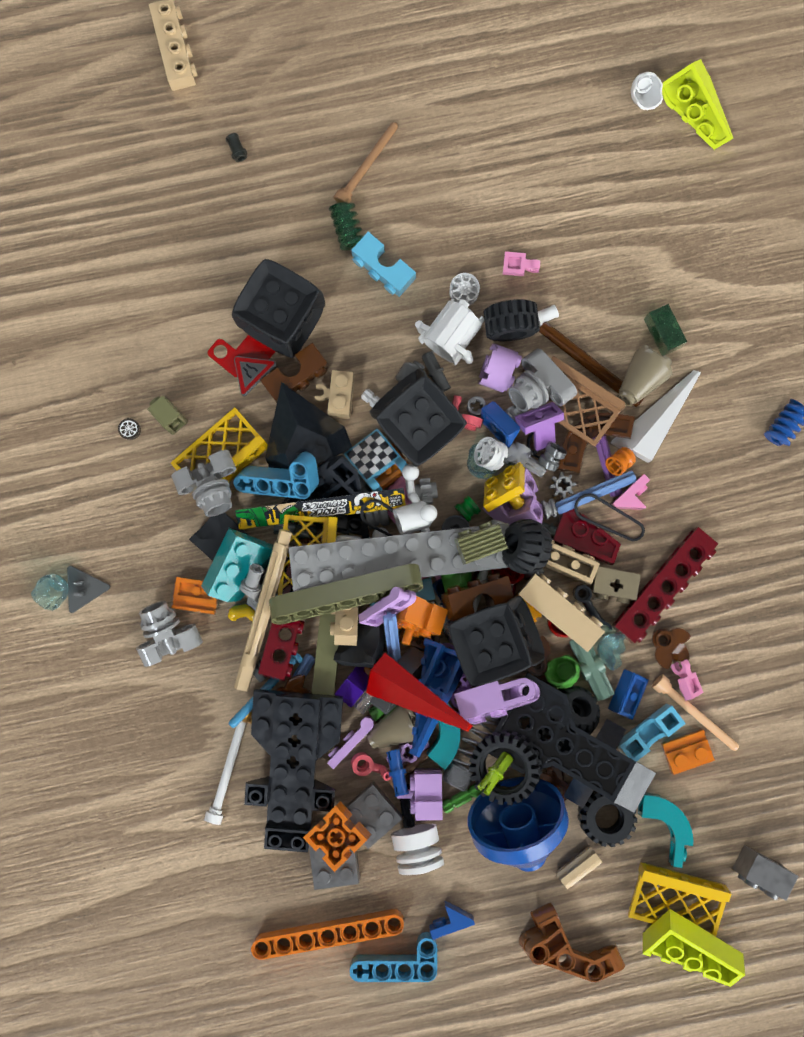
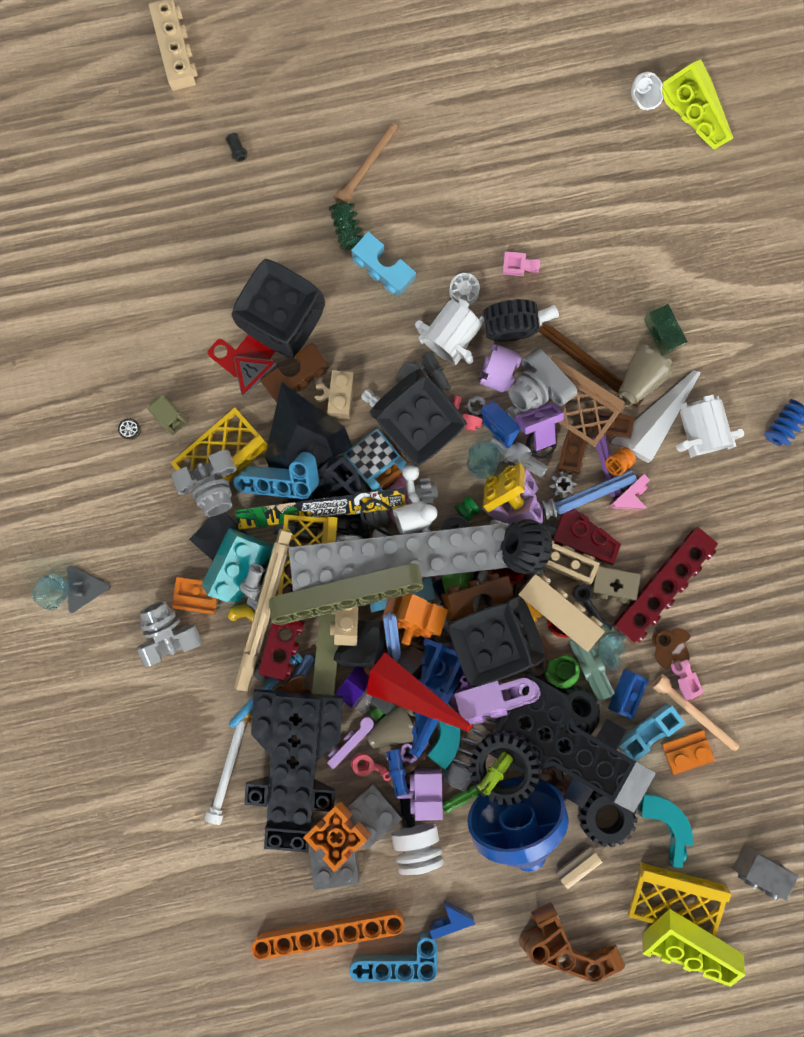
lavender plate [358,587,416,627] -> none
olive brick [454,521,508,565] -> none
white wheel [474,437,508,471] -> none
dark grey wheel [538,442,567,472] -> none
black piece [574,493,645,541] -> none
none -> white container [676,395,744,458]

